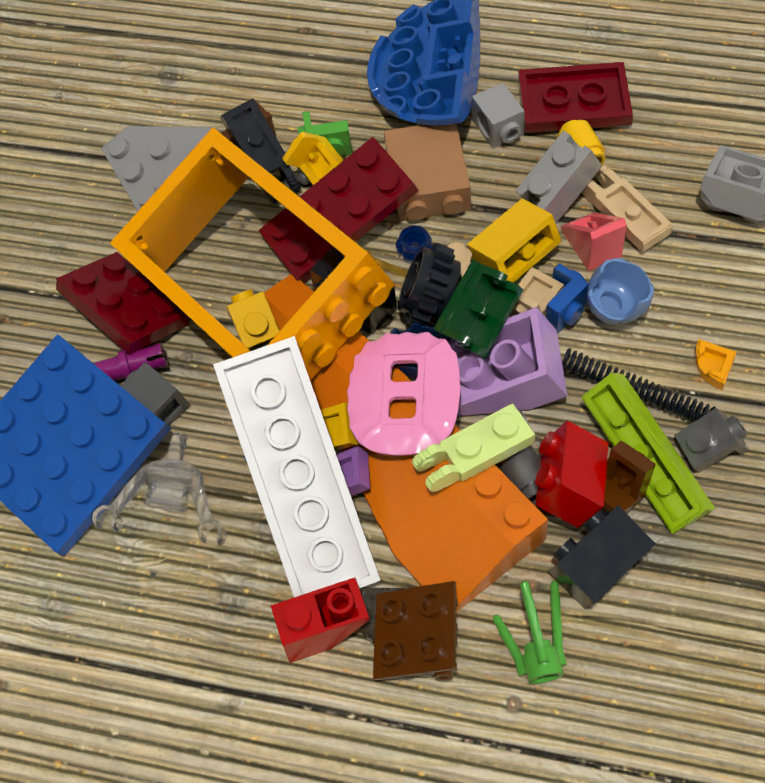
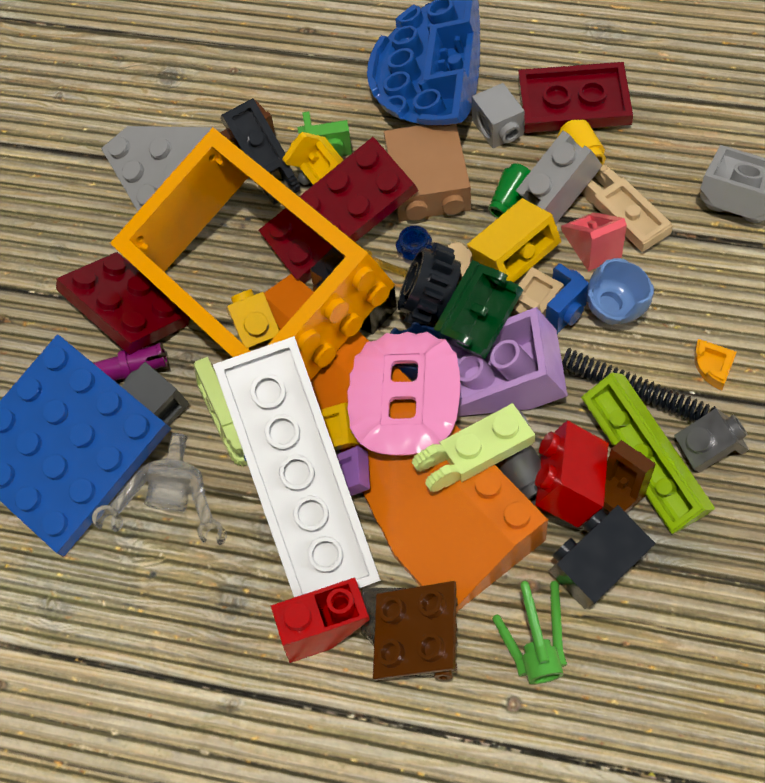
none -> yellowish green hinge [194,357,248,467]
none -> green cone [488,163,531,218]

